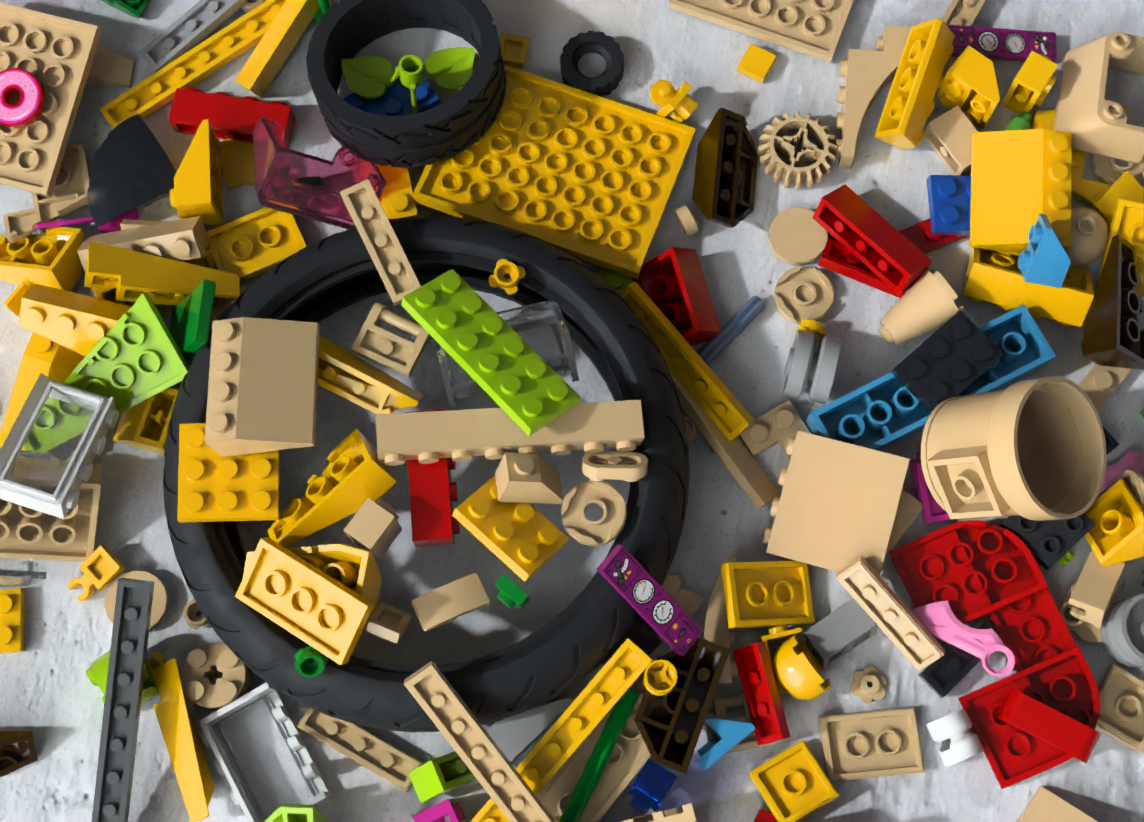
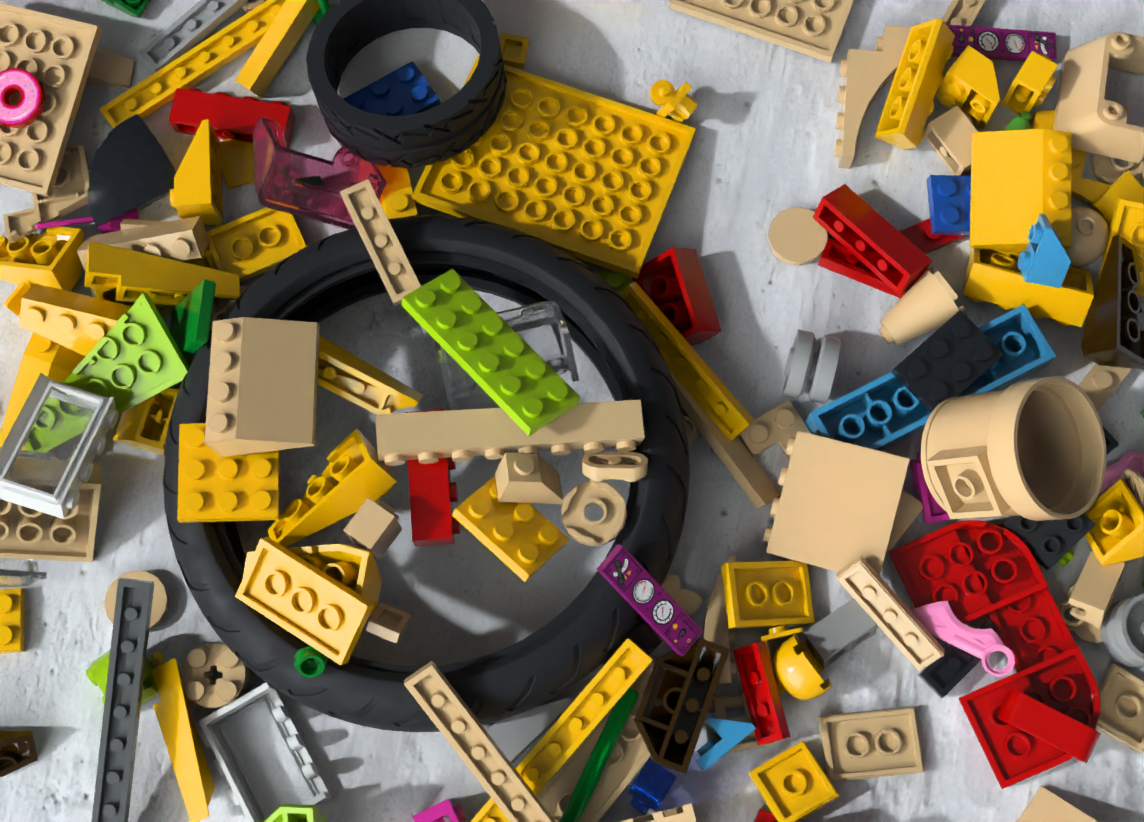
yellow plate [67,545,125,601] -> none
tan plate [183,599,210,629] -> none
tan tile [297,707,424,792] -> none
lime plant [341,47,475,114] -> none
tan plate [351,302,432,378] -> none
lime slope [408,751,476,803] -> none
tan slope [411,572,490,632] -> none
yellow plate [488,259,525,295] -> none
green plate [495,574,530,610] -> none
black tyre [560,31,624,96] -> none
yellow wheel [643,660,678,696] -> none
tan tile [675,205,699,236] -> none
dark brown wedge [692,108,758,228] -> none
sand blue axle [697,295,766,366] -> none
yellow tile [737,44,776,83] -> none
tan gear [757,110,837,190] -> none
tan tile [774,266,834,325] -> none
yellow plate [795,319,827,343] -> none
tan plant [850,666,886,703] -> none
white wheel [926,708,984,767] -> none

